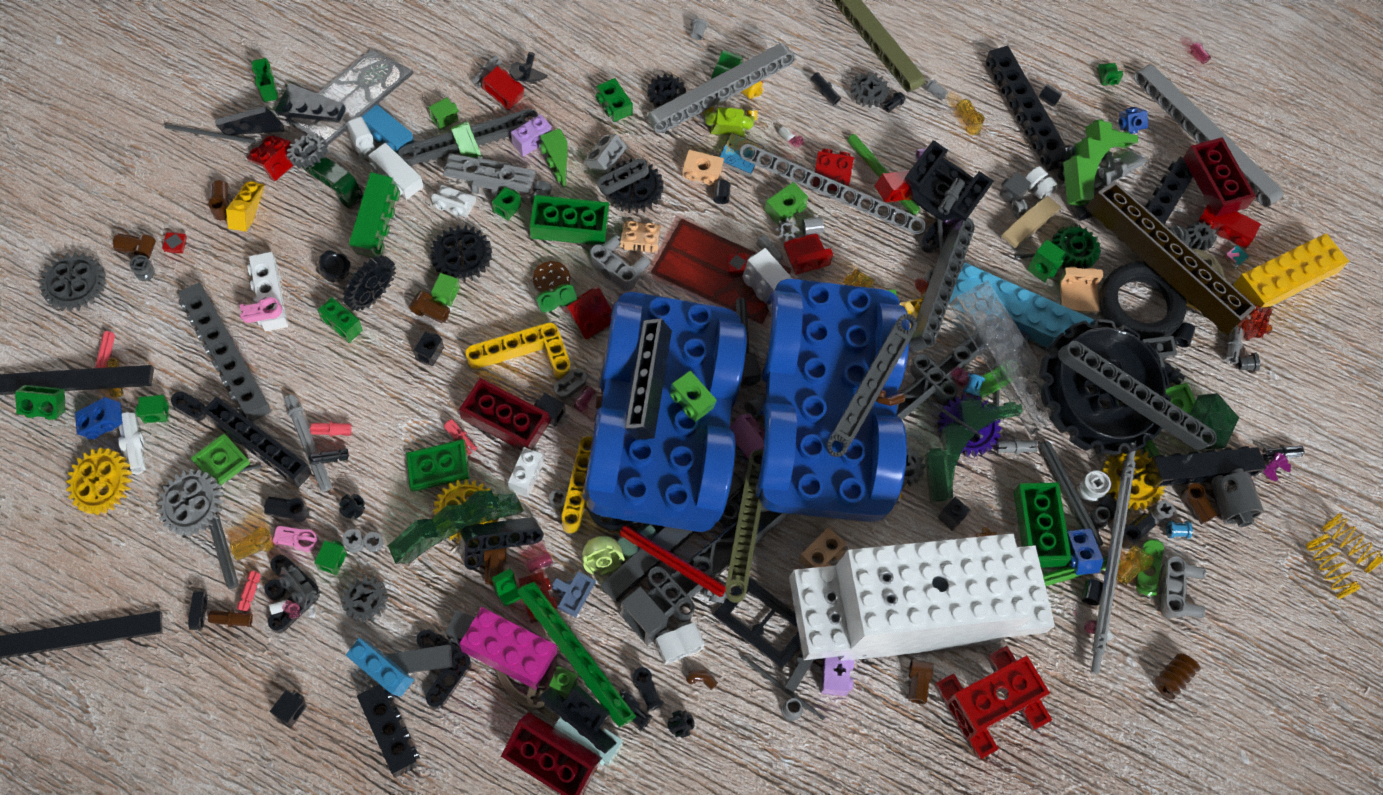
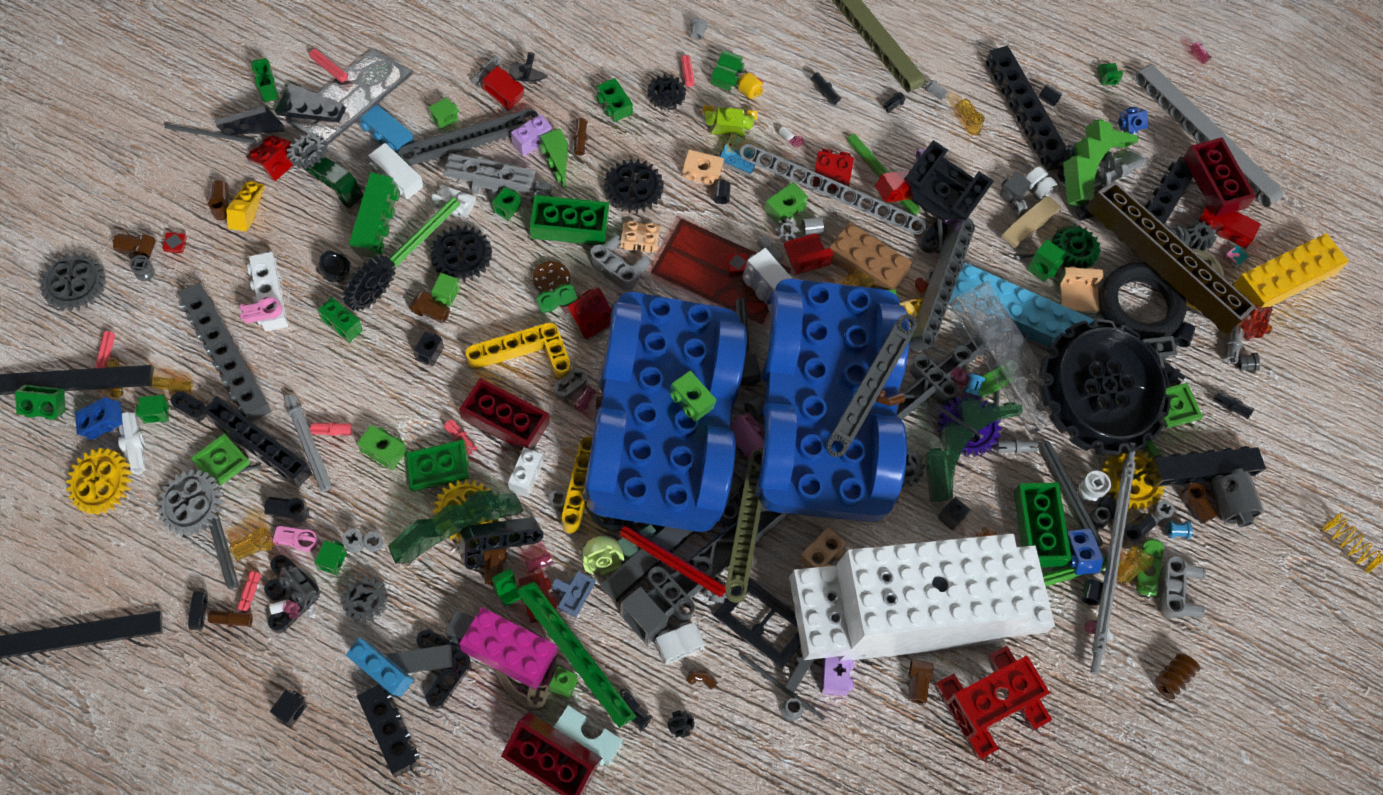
black axle [309,448,349,465] -> none
black gear [339,493,365,519] -> none
white brick [347,117,376,159] -> none
tile [450,122,482,158] -> none
black brick [534,393,566,427] -> none
black bracket [539,685,617,754] -> none
light grey brick [584,134,627,174] -> none
dark grey beam [598,159,649,194] -> none
black brick [625,318,672,440] -> none
black connector [633,667,665,712] -> none
light grey beam [647,43,795,133] -> none
dark grey gear [850,72,889,108] -> none
dark grey pin [938,178,965,215] -> none
dark grey beam [1058,341,1217,450] -> none
clear green brick [1189,393,1239,449] -> none
black axle [1262,445,1305,461] -> none
magenta piece [1262,452,1291,481] -> none
yellow piece [1305,534,1361,599] -> none
none -> clear yellow axle [150,377,193,393]
none -> coral axle [309,49,348,83]
none -> bright green brick [357,425,407,471]
none -> bright green axle [389,197,460,267]
none -> reddish brown pin [573,118,588,156]
none -> coral axle [681,55,695,87]
none -> medium nougat brick [829,222,912,290]
none -> black pin [1212,390,1254,419]

